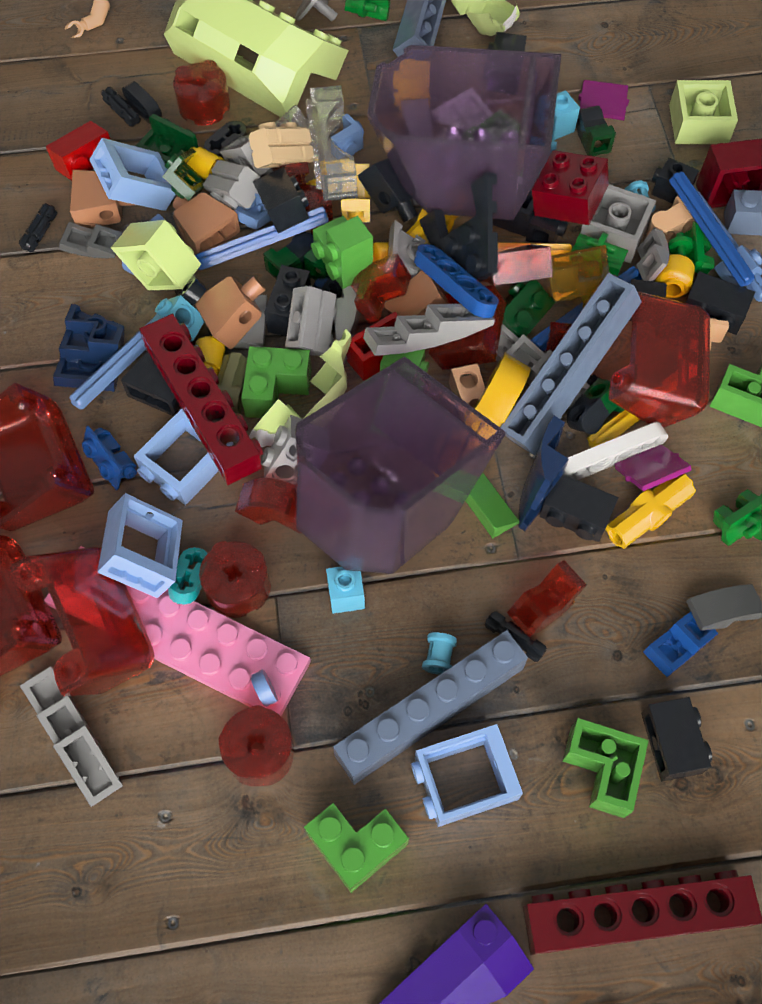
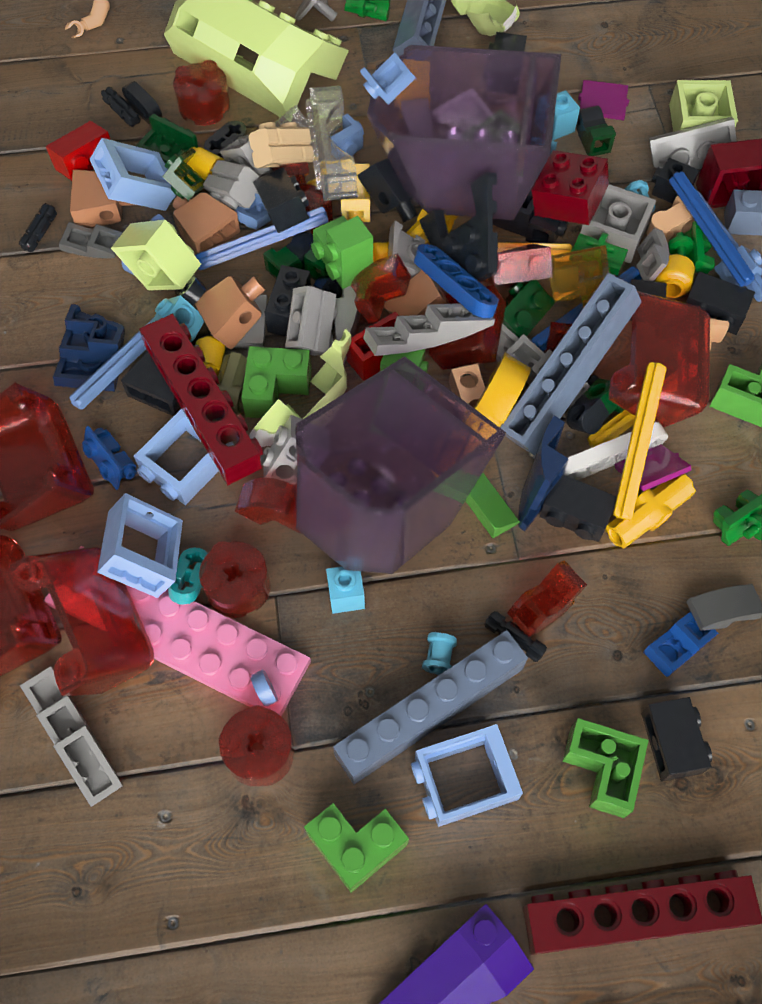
none -> medium blue bracket [360,52,416,105]
none -> yellow axle [613,362,666,520]
none -> light grey wing [649,117,736,169]

